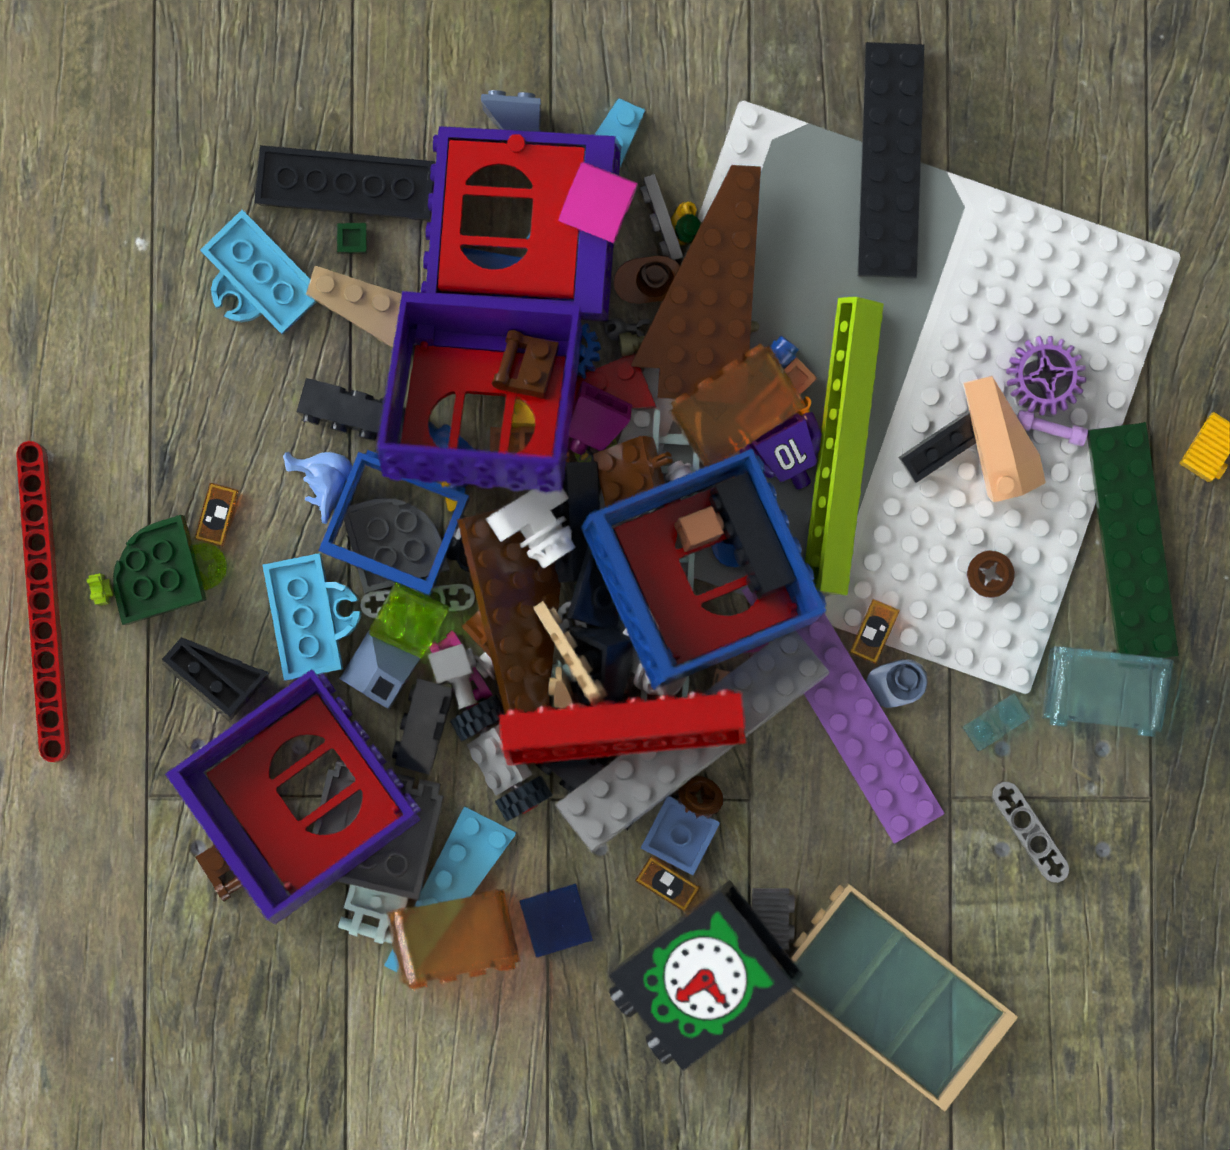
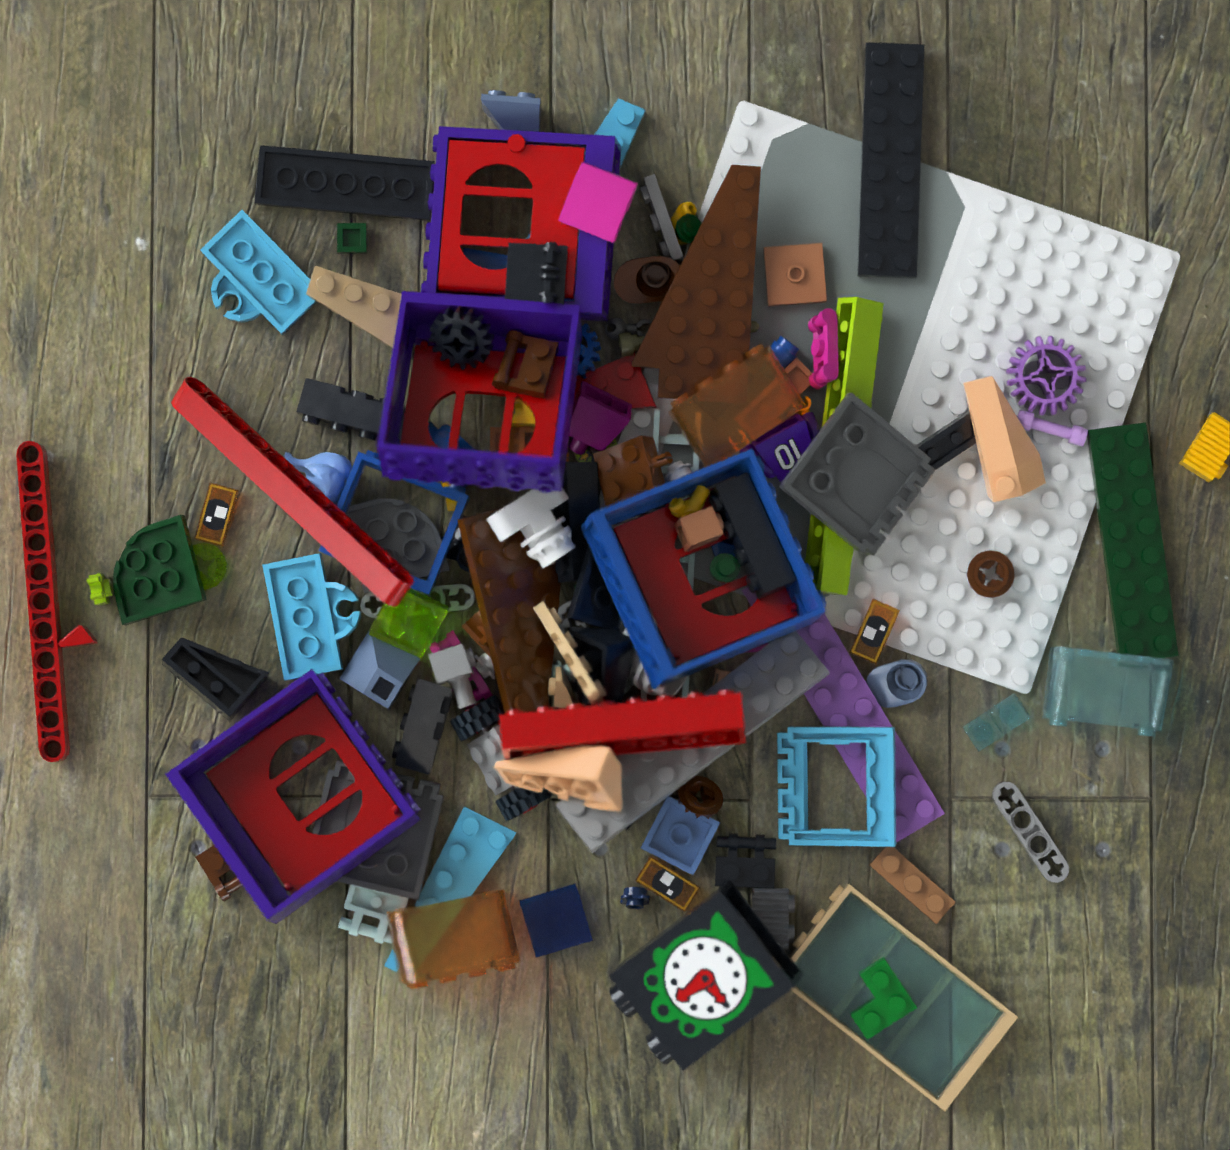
none -> red slope [58,625,98,648]
none -> beam [171,377,414,607]
none -> black gear [429,306,494,370]
none -> light nougat wedge [494,745,622,812]
none -> black hinge [505,242,568,304]
none -> dark blue plate [620,887,650,909]
none -> yellow arm [669,485,710,518]
none -> dark green plate [710,553,740,583]
none -> black plate [715,833,776,888]
none -> nougat plate [763,243,827,307]
none -> medium azure hinge [777,726,896,847]
none -> dark grey hinge [779,392,935,555]
none -> dark pink plate [808,308,839,389]
none -> green plate [850,957,917,1040]
none -> medium nougat plate [869,847,956,924]

